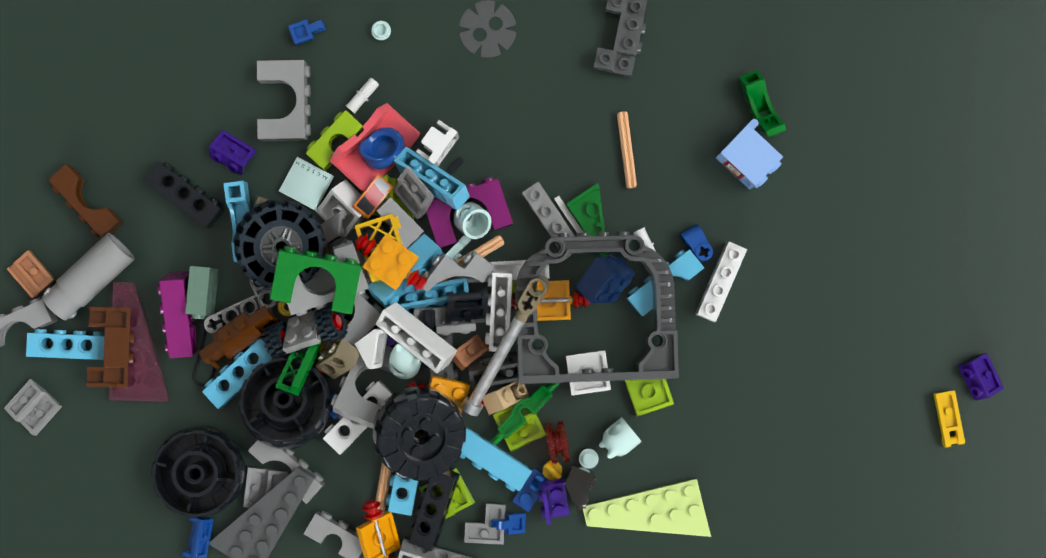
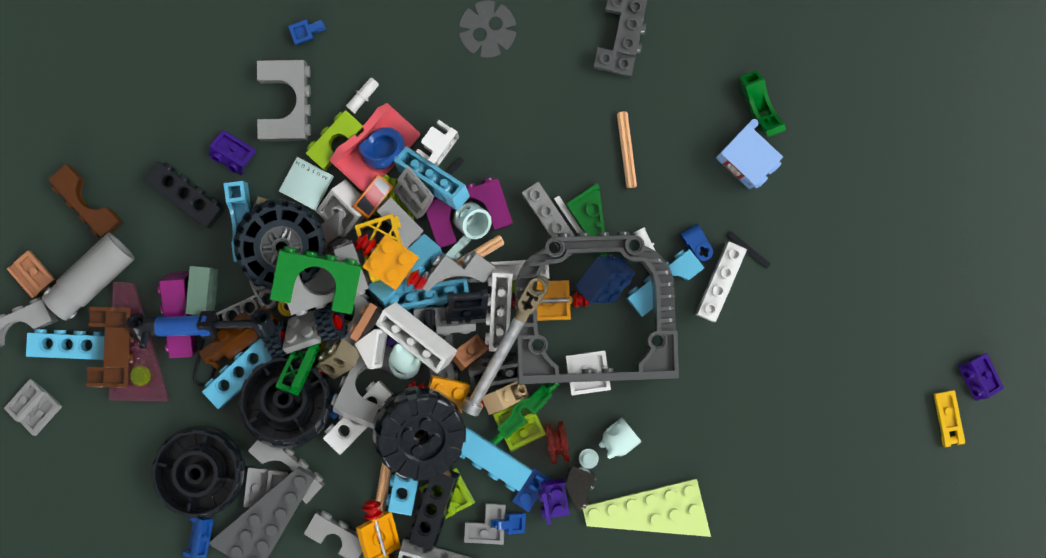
light aqua plate [371,21,391,41] -> none
yellow plate [543,460,562,480] -> none
lime plate [625,379,674,416] -> none
none -> black piece [126,309,276,349]
none -> clear neon green plate [130,366,151,386]
none -> nougat plate [349,303,378,342]
none -> black piece [727,231,771,268]

